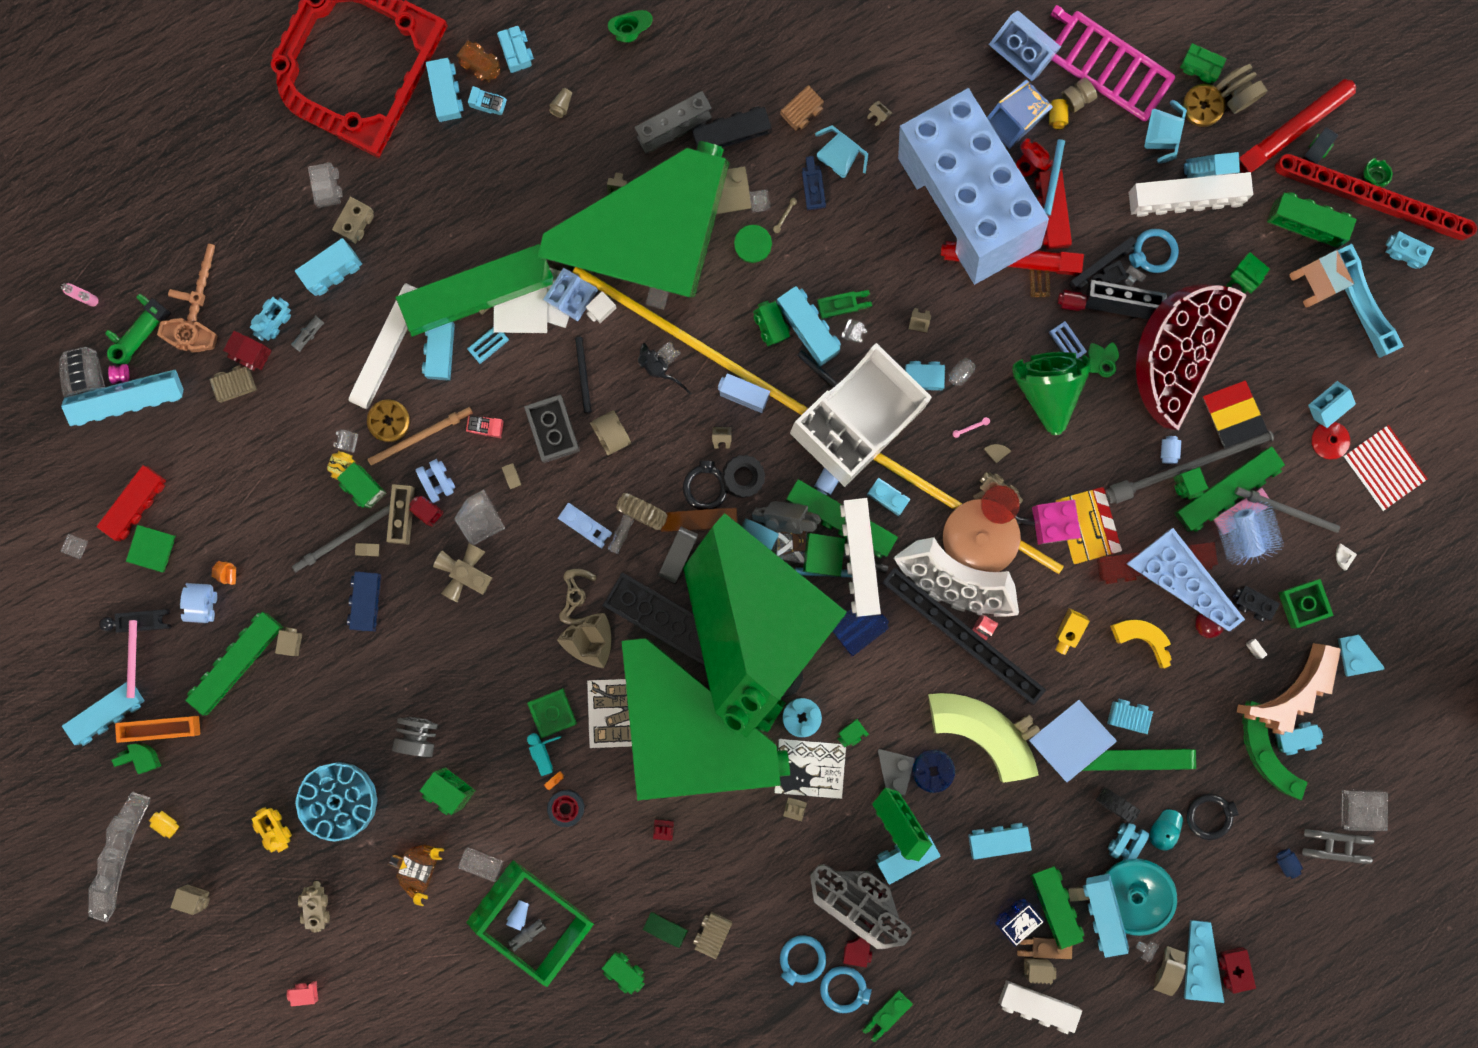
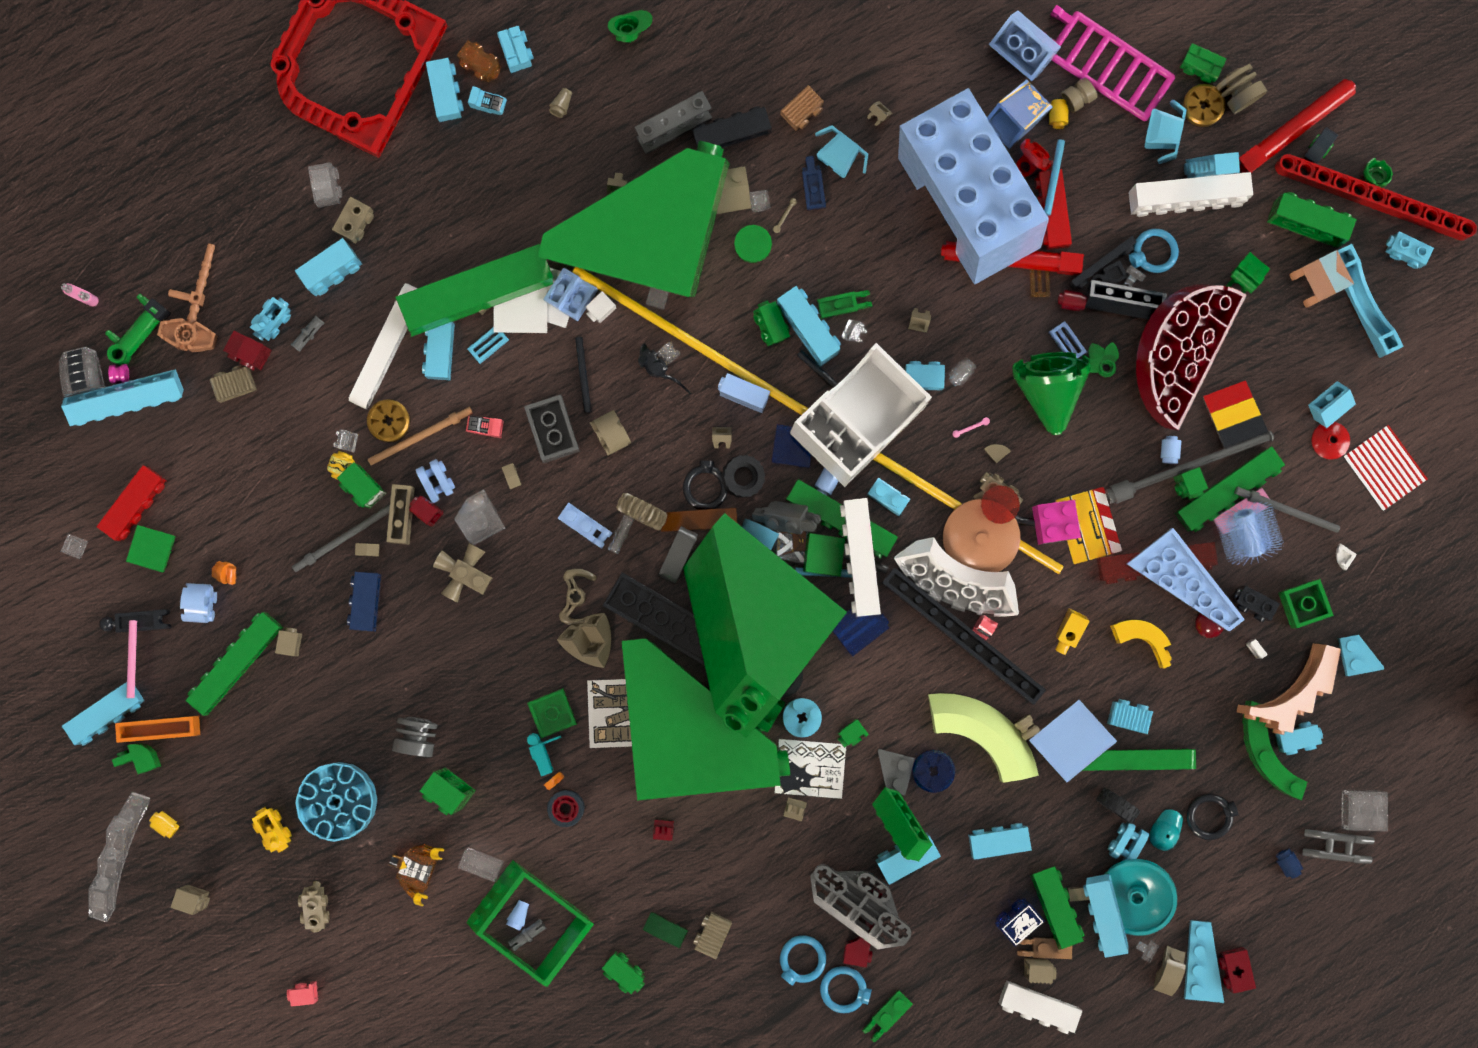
none -> clear blue plate [772,424,811,468]

